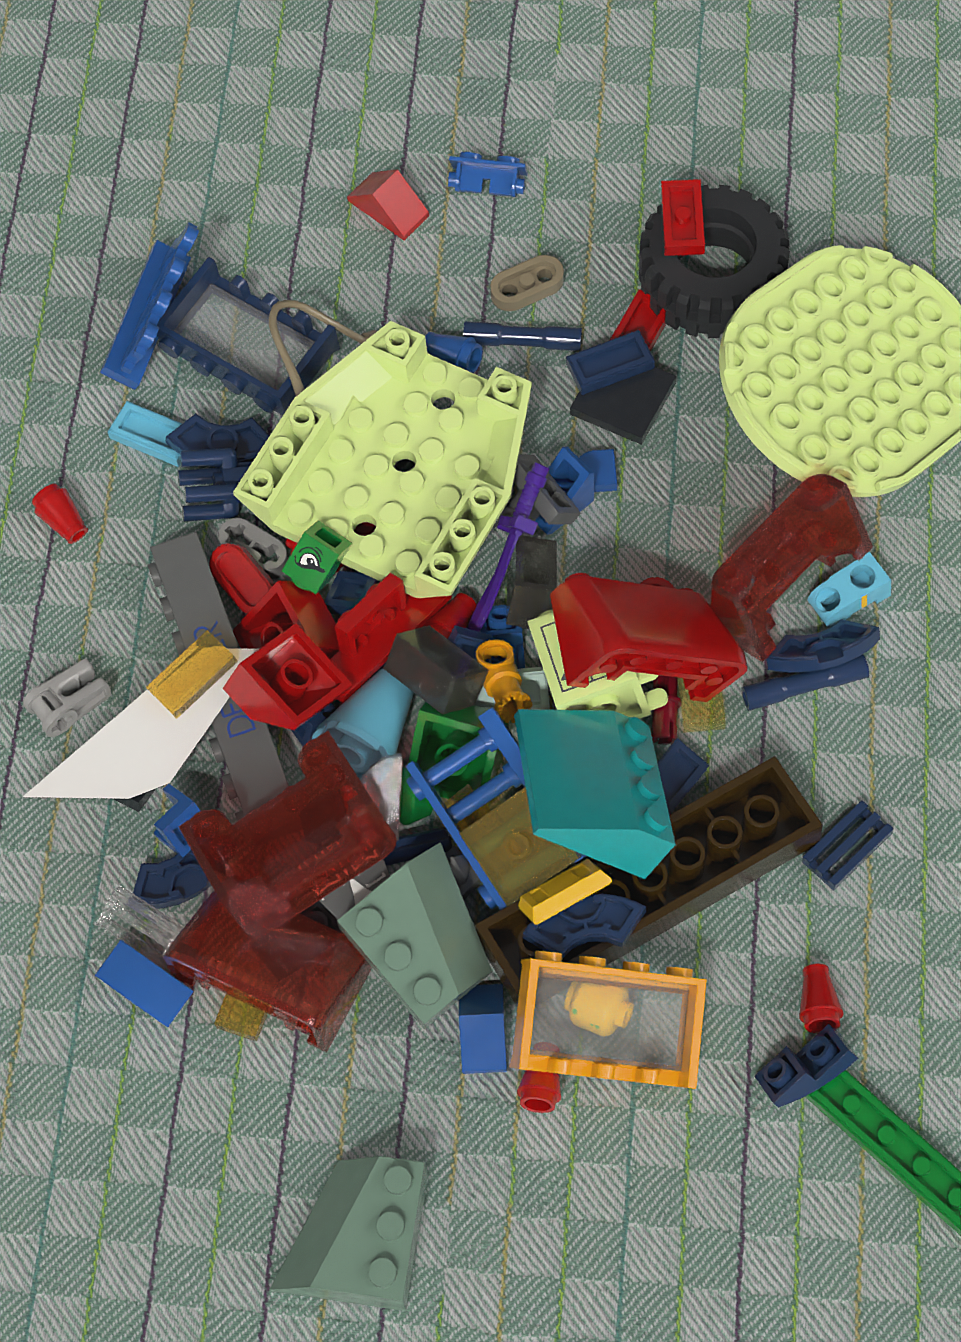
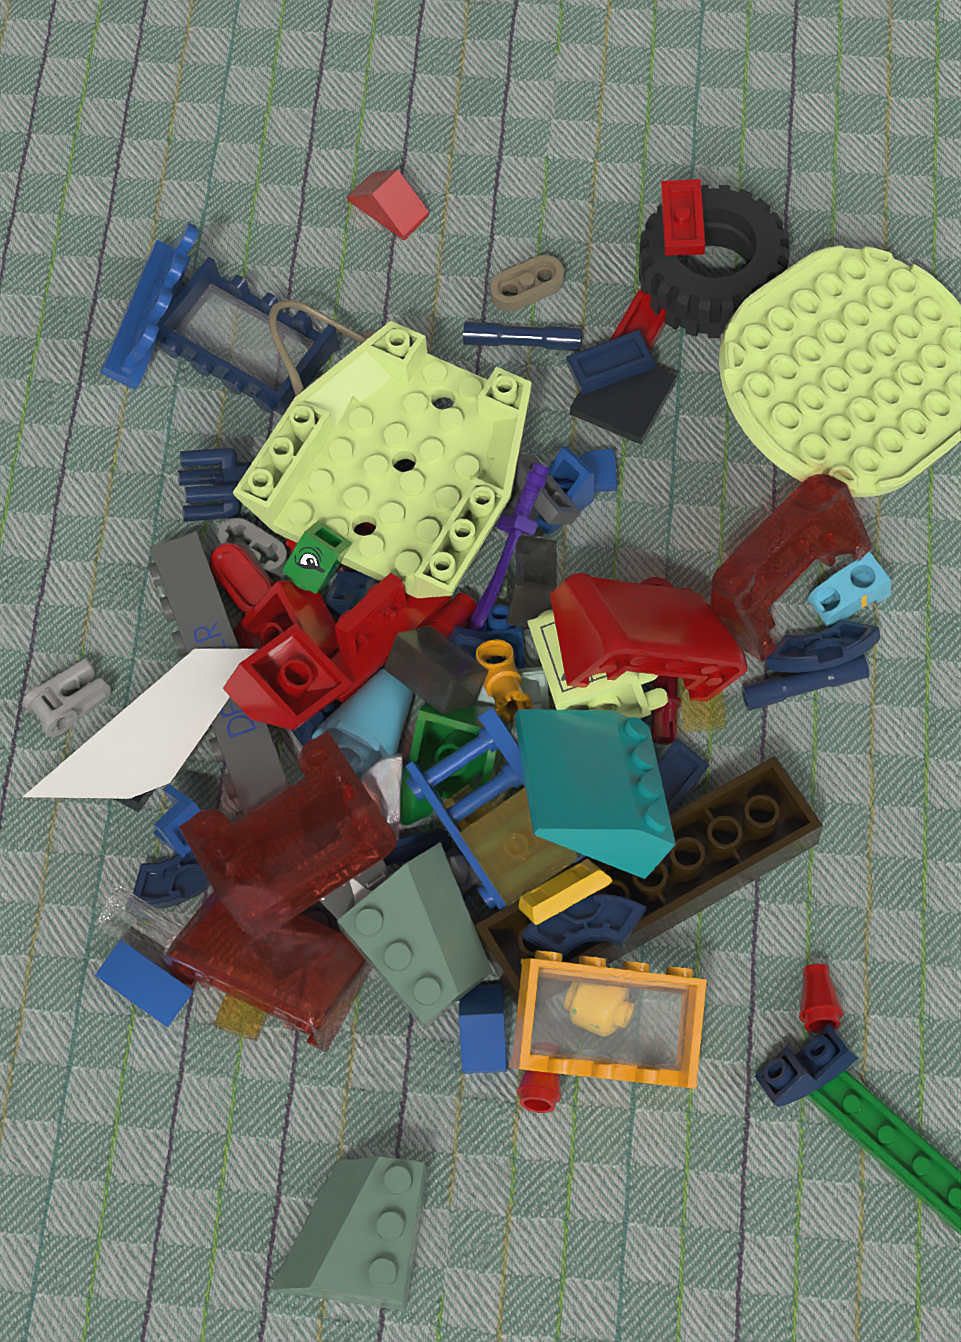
red cone [32,483,88,544] -> none
medium azure tile [108,401,182,467] -> none
clear yellow tile [146,630,238,719] -> none
dark blue tile [166,413,270,467] -> none
blue cone [425,332,483,373] -> none
blue hinge [448,152,528,197] -> none
dark blue tile [802,800,894,891] -> none

